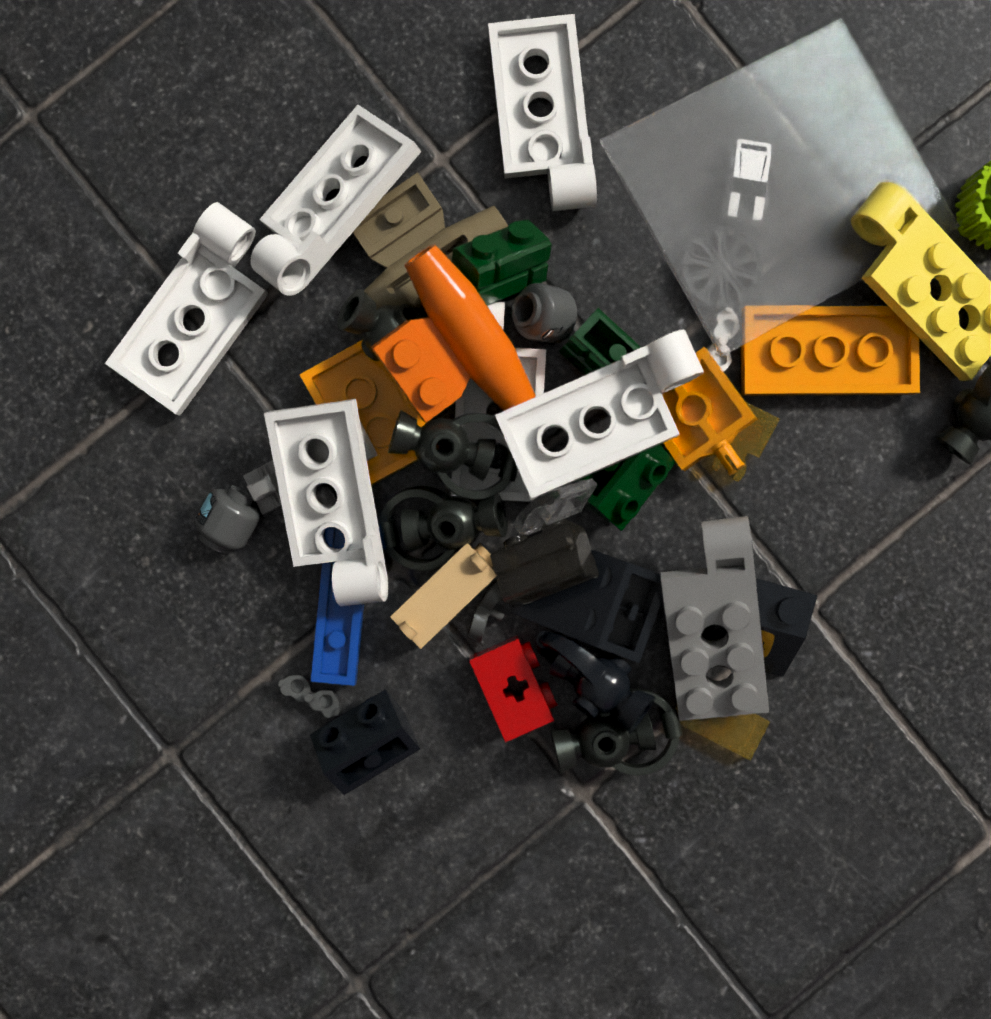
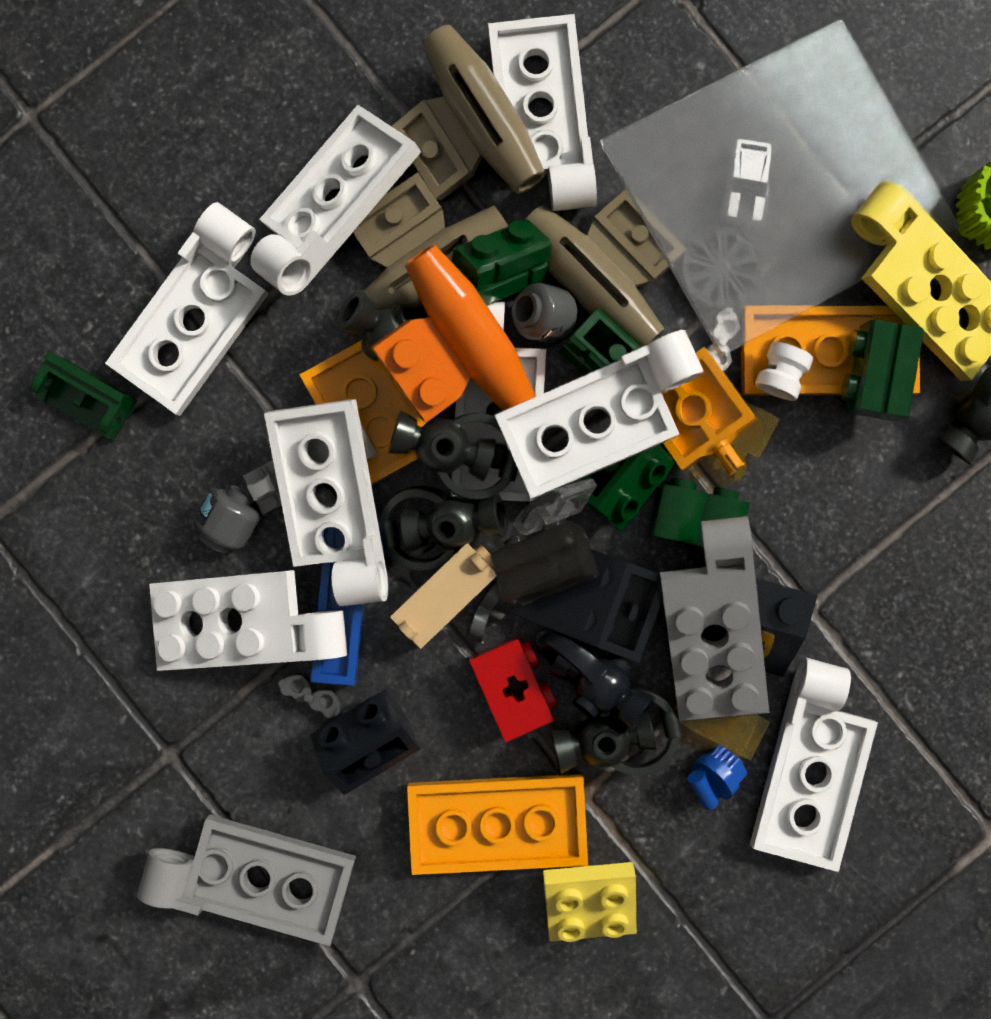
none -> dark green hinge [30,351,138,441]
none -> light grey hinge [136,815,356,946]
none -> white hinge [149,570,347,671]
none -> dark tan plate [391,25,545,201]
none -> light orange plate [407,774,588,875]
none -> dark tan plate [525,188,686,347]
none -> light yellow plate [543,862,637,942]
none -> dark green brick [648,478,750,548]
none -> blue piece [687,745,747,810]
none -> white hinge [749,657,878,872]
none -> white wheel [754,342,814,401]
none -> dark green brick [841,319,924,421]

